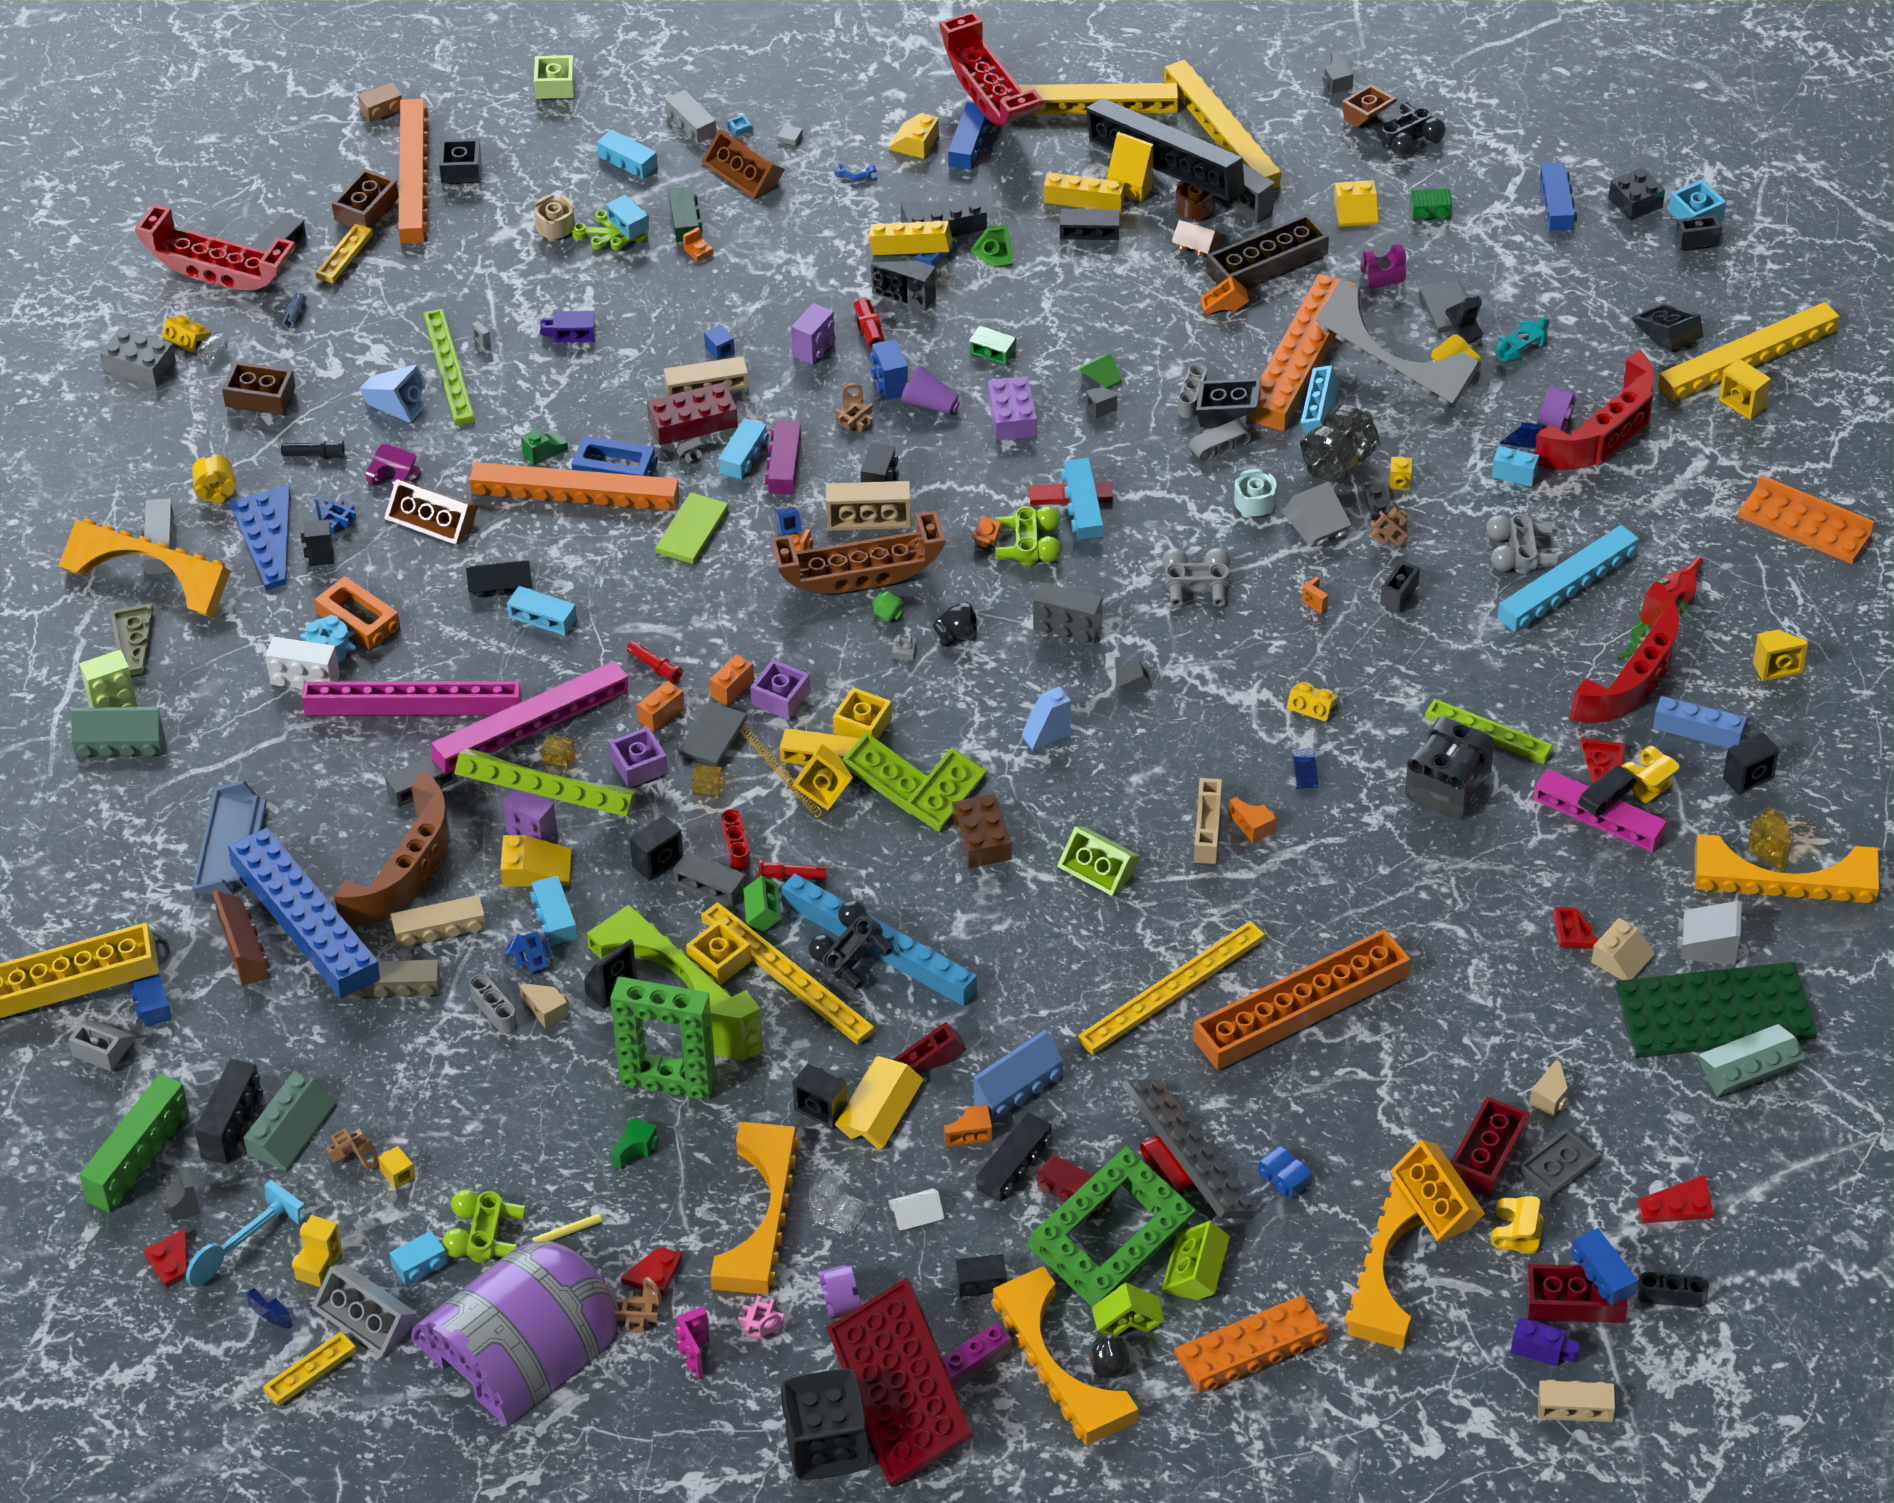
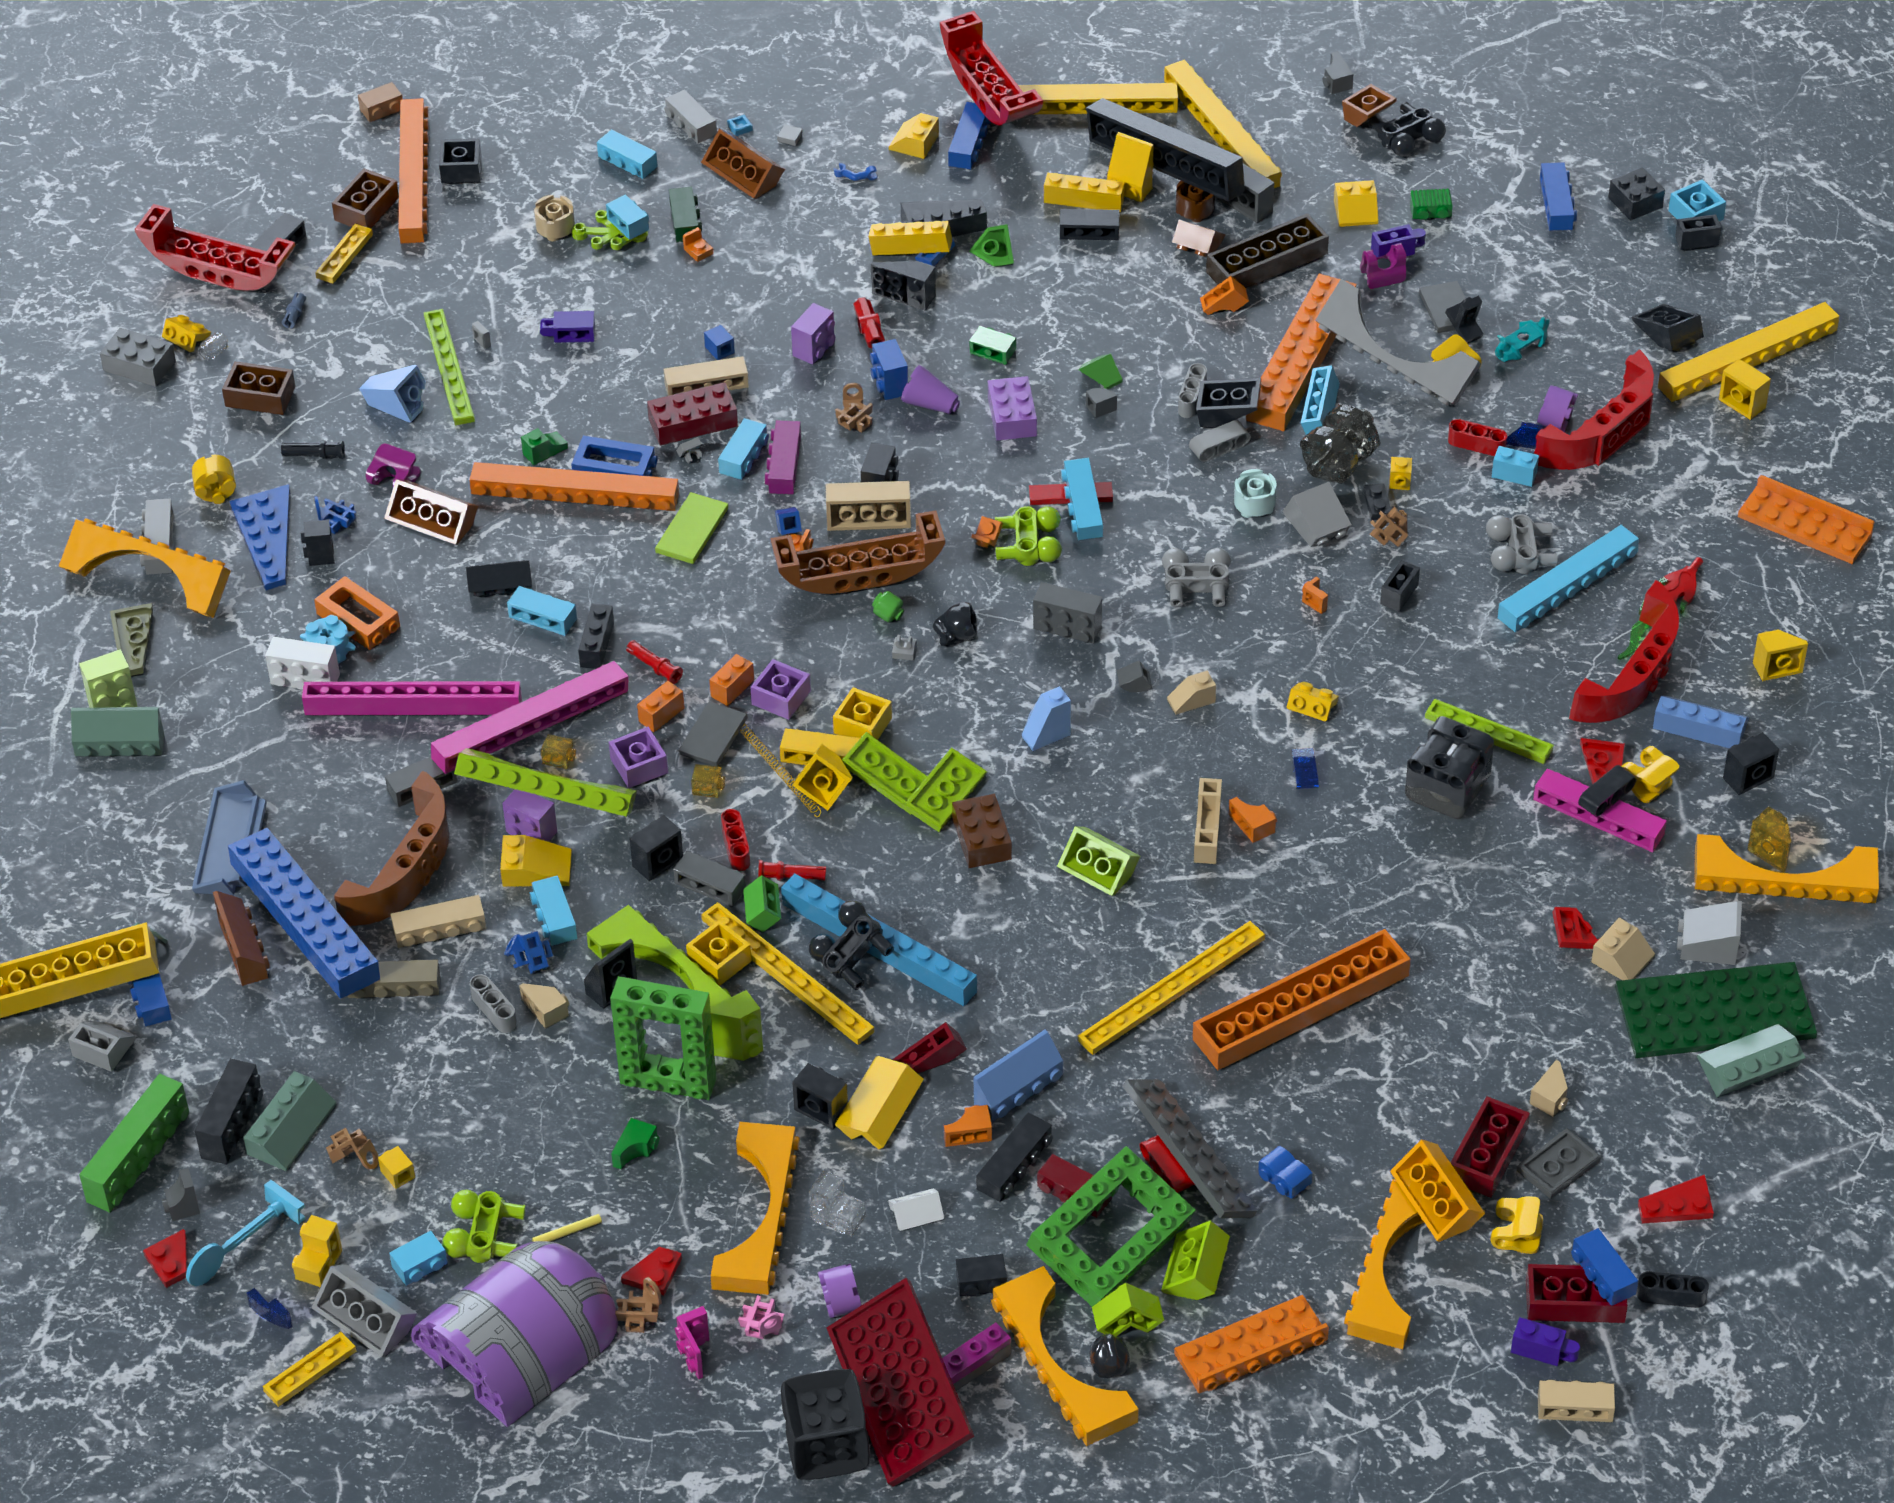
yellowish green brick [534,55,575,99] -> none
none -> black brick [578,603,614,669]
none -> tan slope [1167,670,1216,715]
none -> dark purple brick [1371,224,1426,257]
none -> red beam [1448,419,1507,456]

